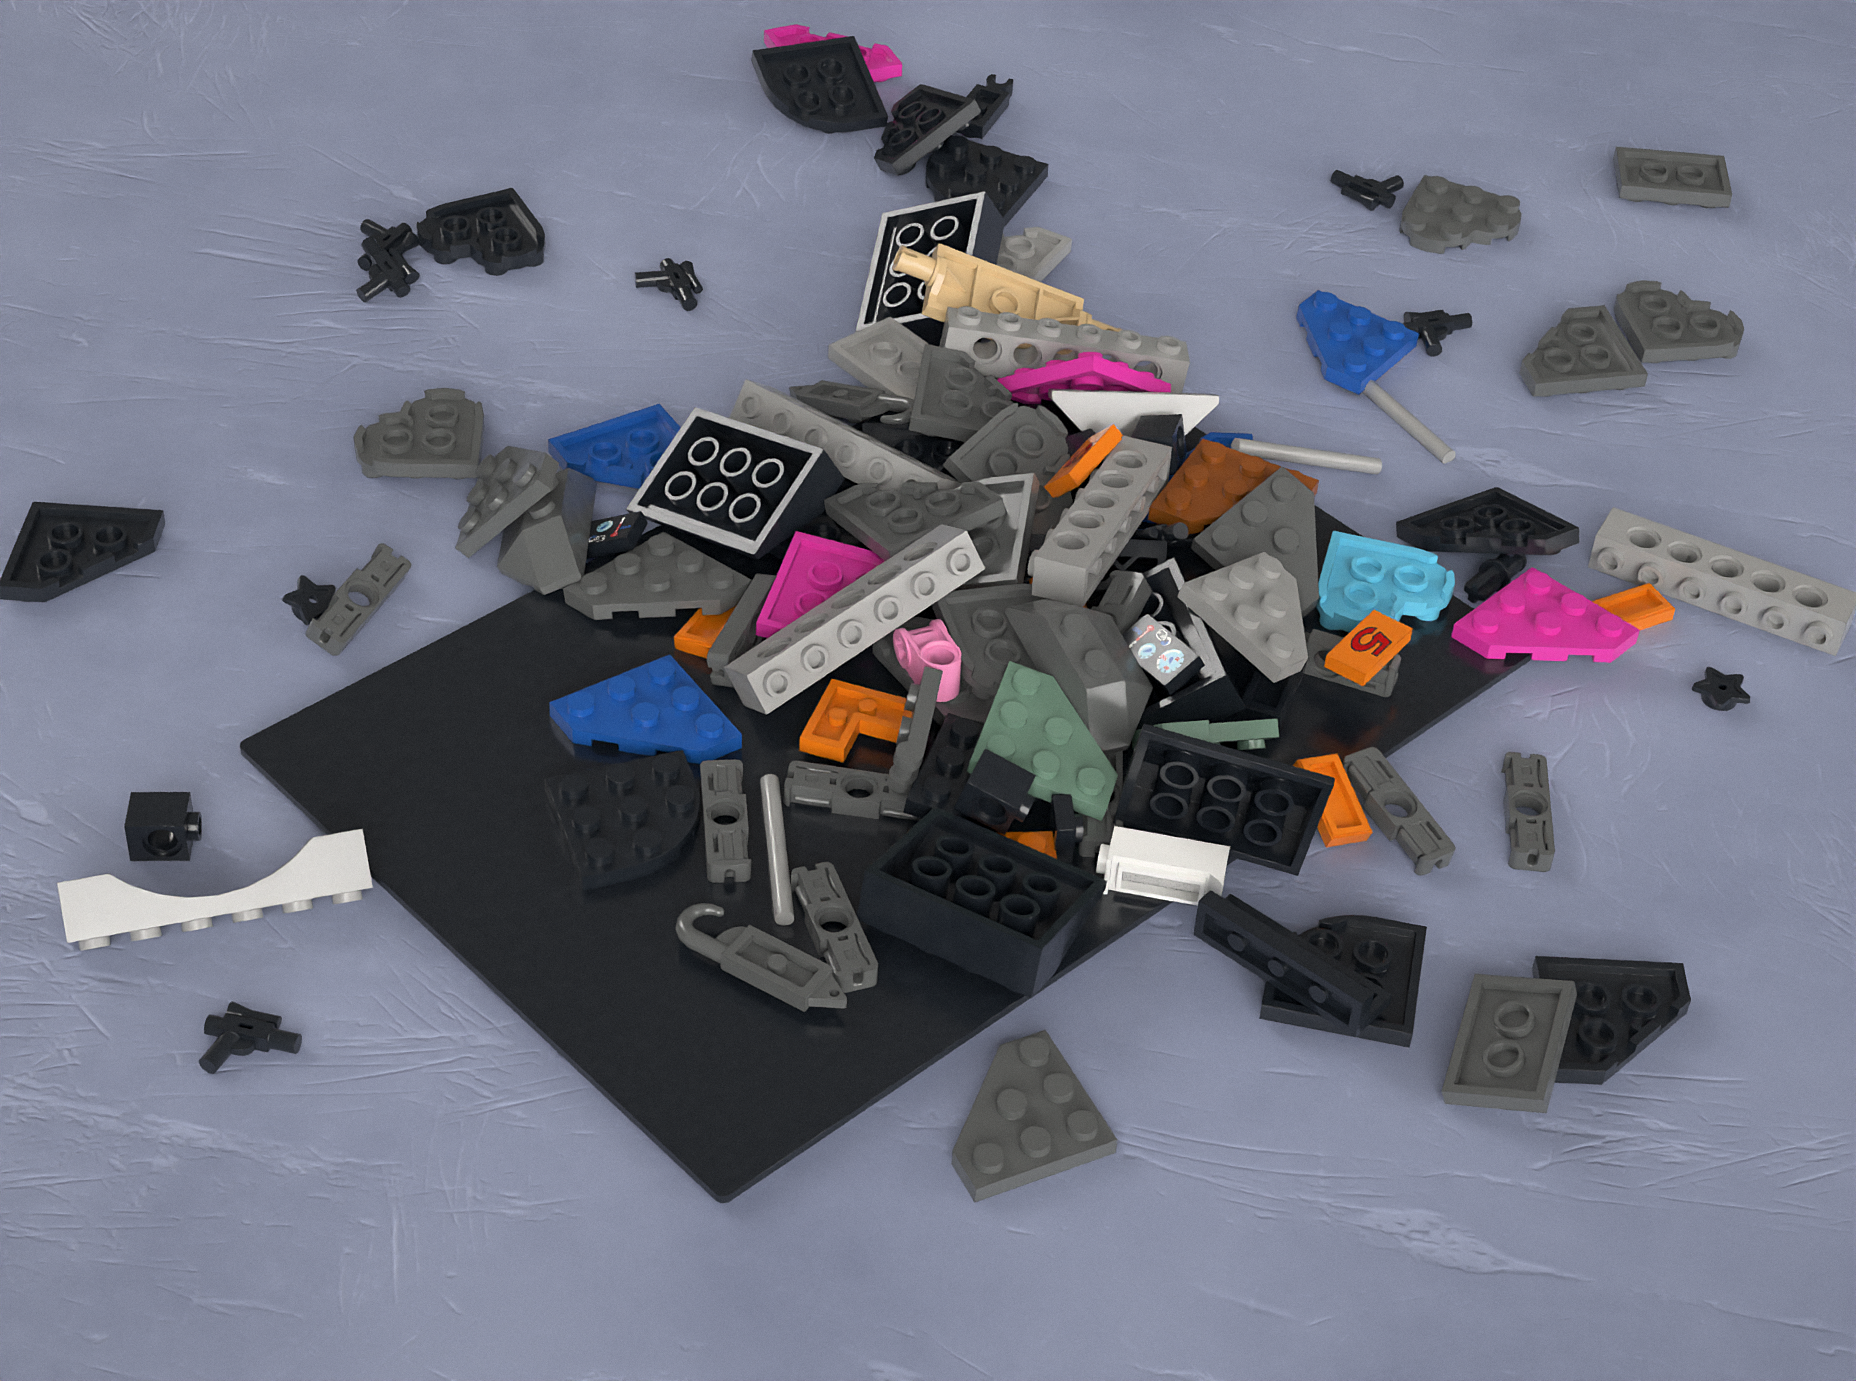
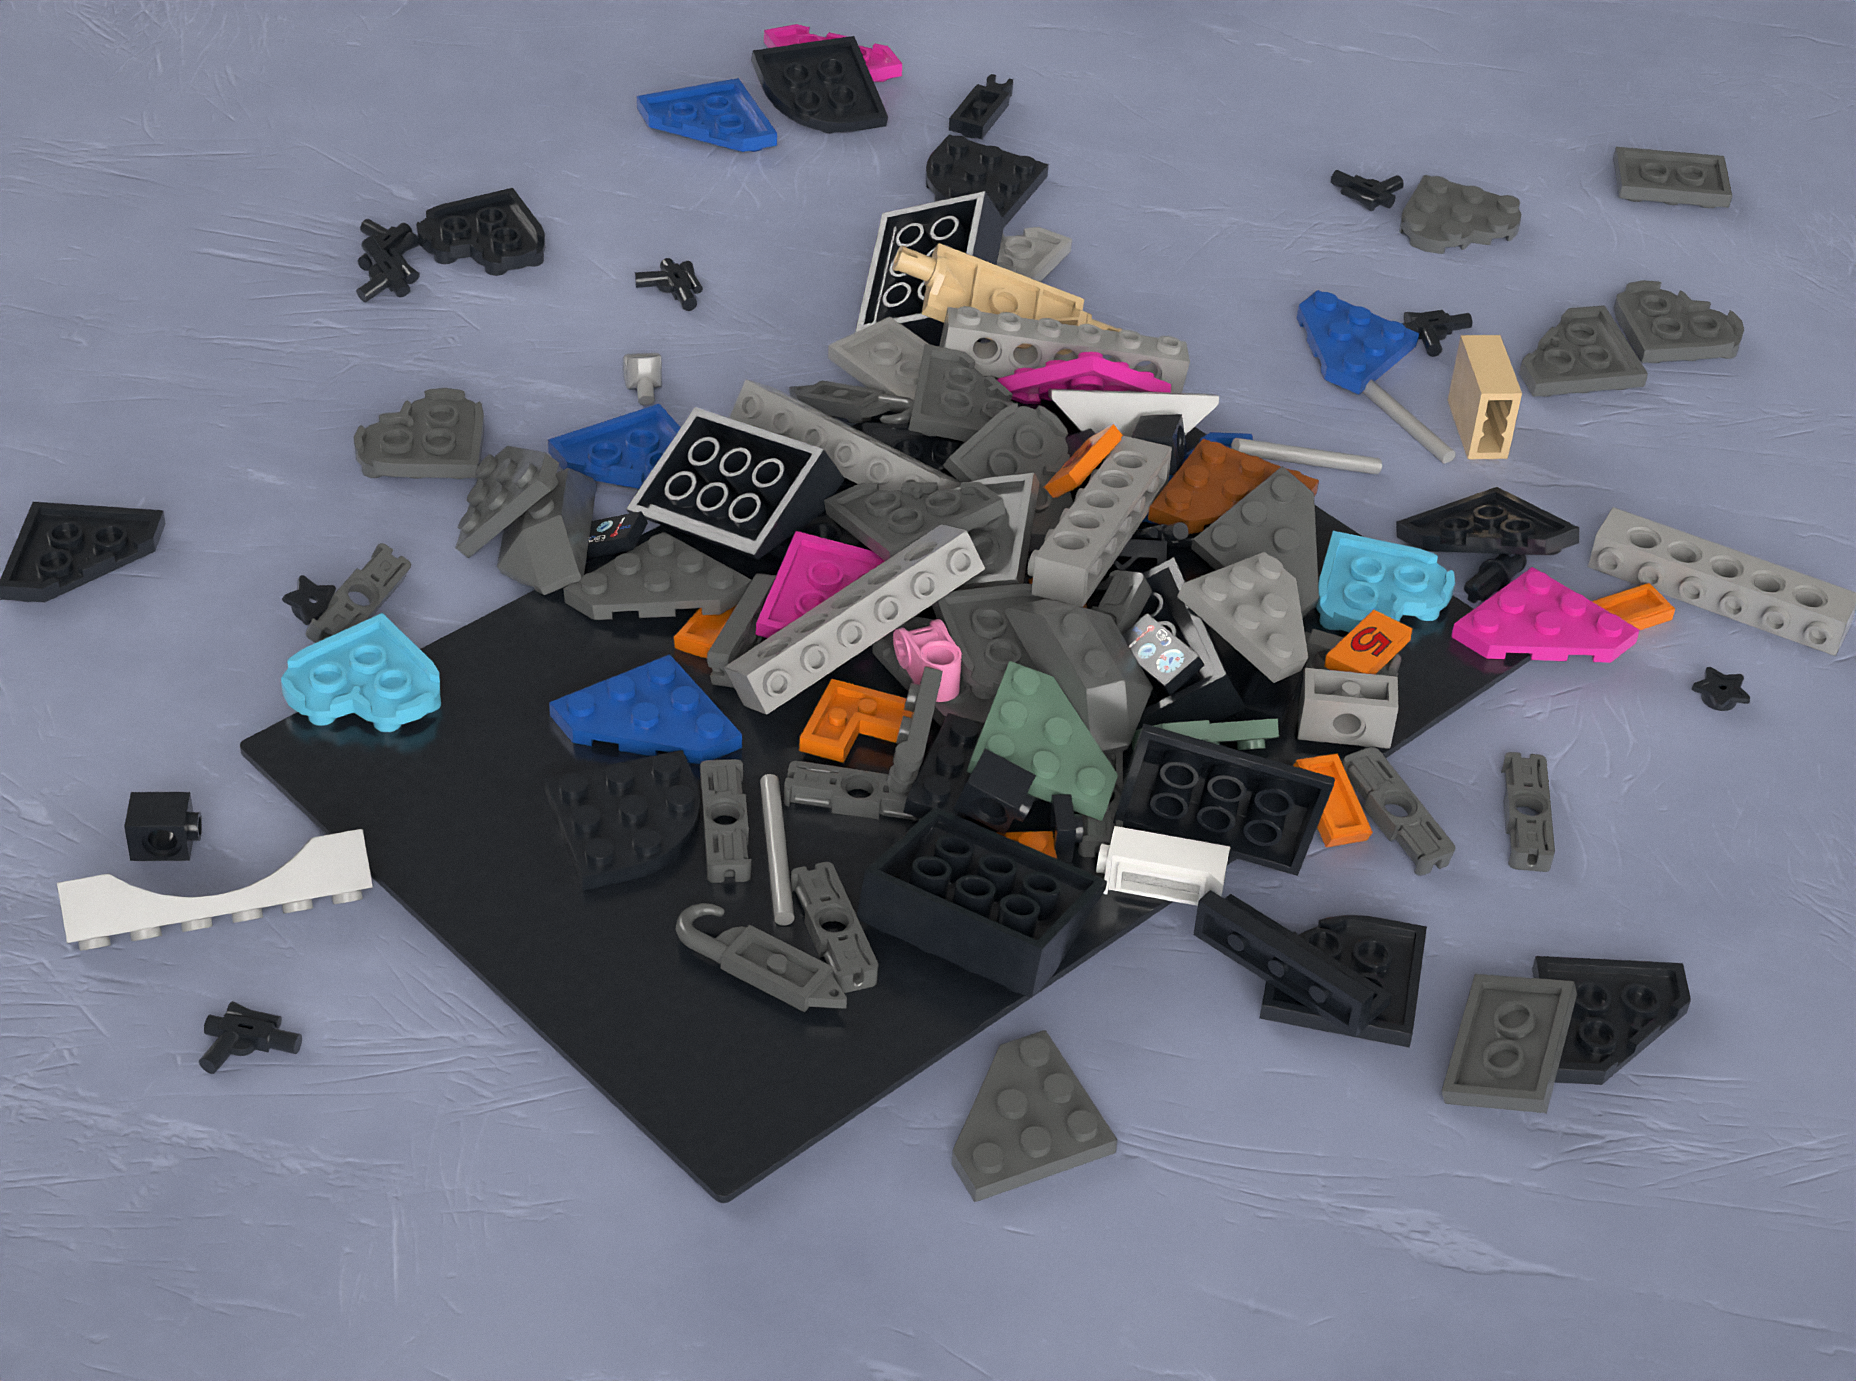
black plate [874,84,981,176] -> none
none -> medium azure plate [281,613,441,732]
none -> light grey piece [623,353,662,405]
none -> blue plate [637,78,777,152]
none -> light grey brick [1298,668,1399,749]
none -> tan brick [1447,335,1522,459]

